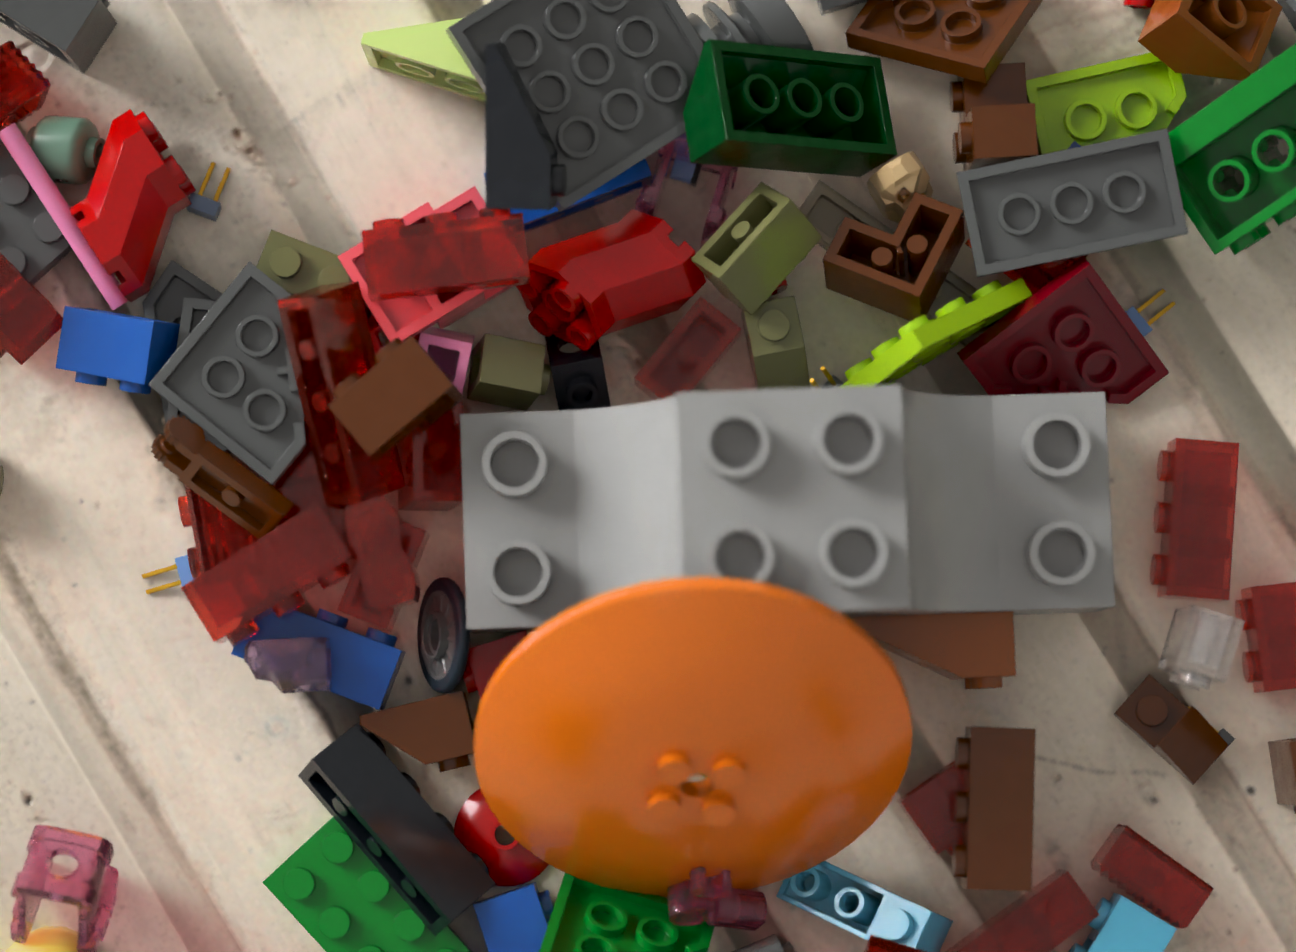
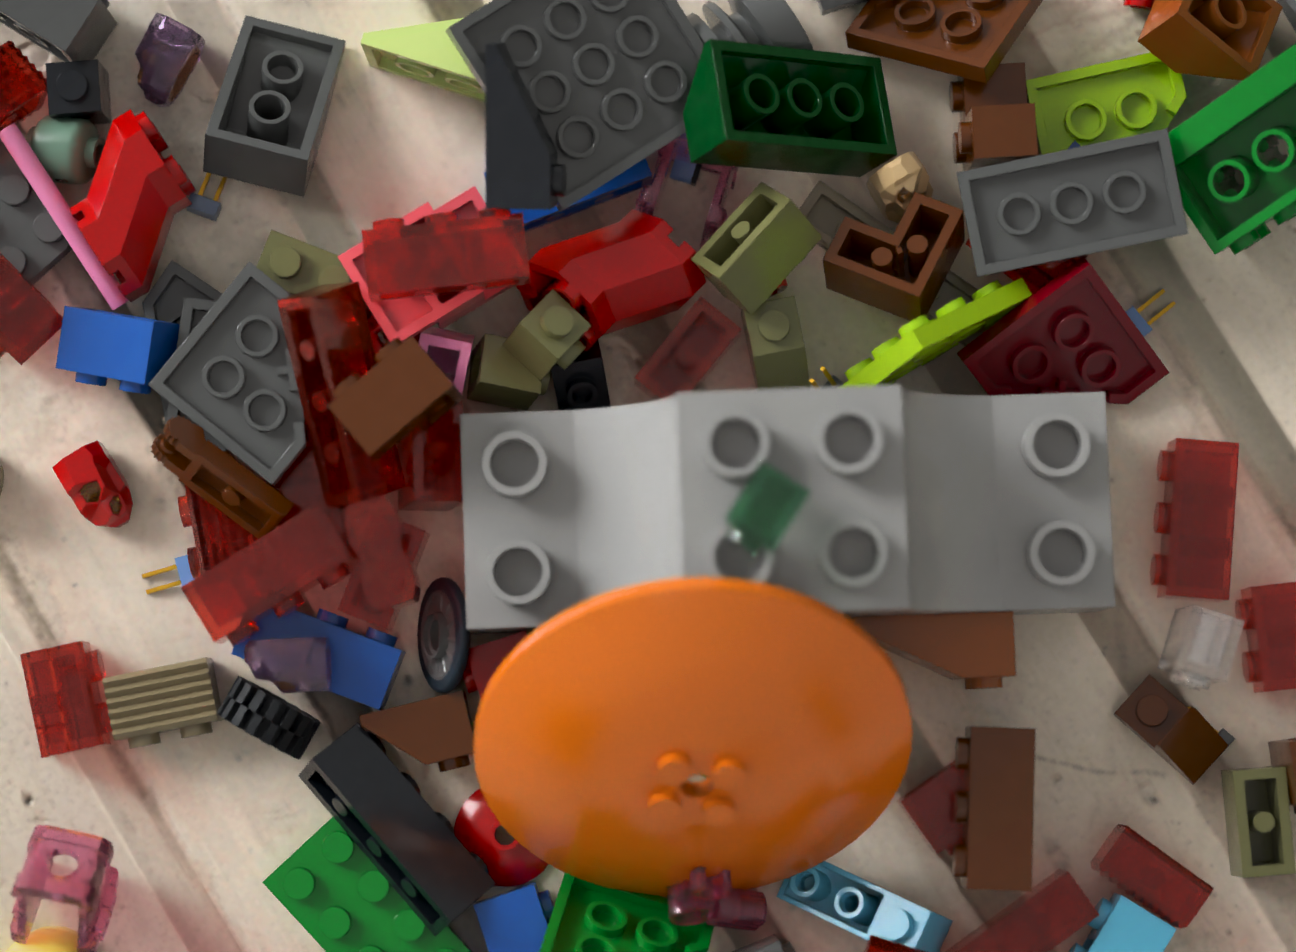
none -> clear red brick [20,641,112,758]
none -> black brick [45,59,112,124]
none -> red rock [52,440,133,528]
none -> dark tan brick [103,657,224,749]
none -> rock [135,13,205,107]
none -> dark grey slope [203,15,346,197]
none -> black tyre [217,676,321,760]
none -> olive brick [503,289,592,381]
none -> clear green brick [723,461,810,555]
none -> olive brick [1221,766,1296,878]

